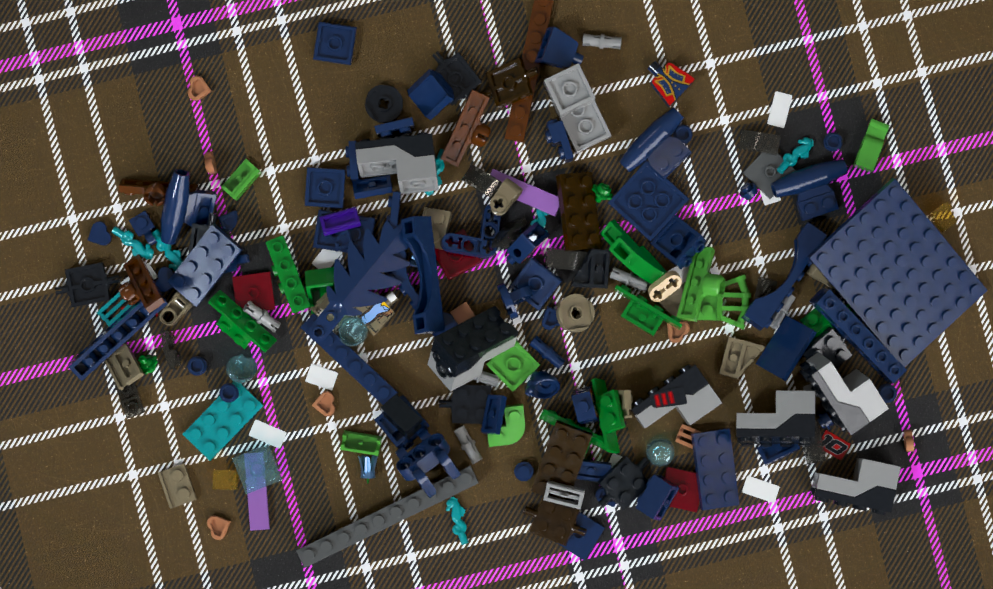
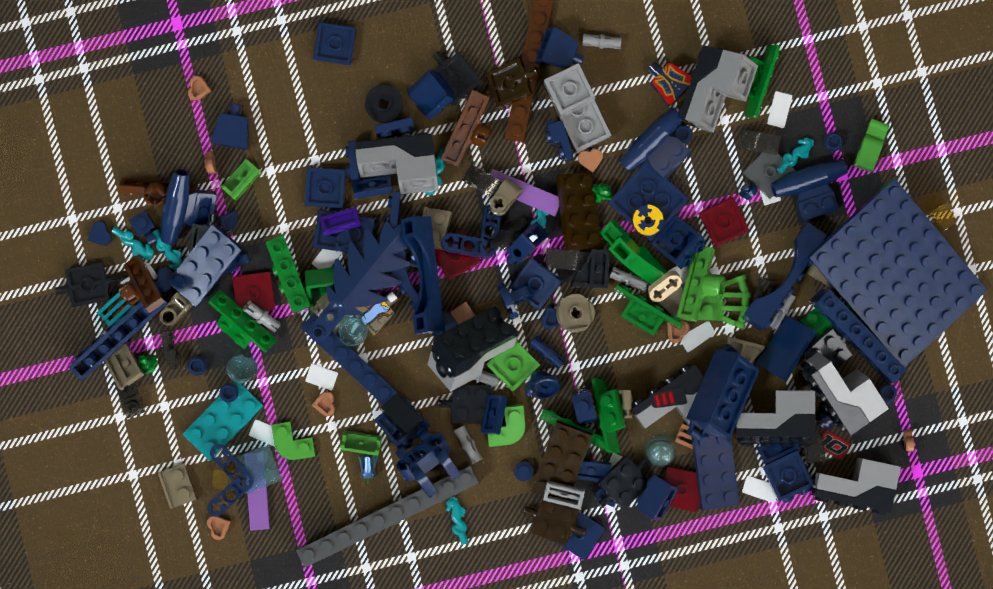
none -> dark blue beam [207,444,254,516]
none -> dark blue torso [211,104,249,150]
none -> bright green plate [271,422,316,460]
none -> nougat tile [578,149,603,173]
none -> yellow piece [633,205,664,236]
none -> light grey piece [678,45,758,133]
none -> white sticker [681,321,715,352]
none -> dark blue container [686,344,759,440]
none -> dark red plate [698,197,750,248]
none -> green bracket [744,45,780,118]
none -> dark blue plate [762,450,814,503]

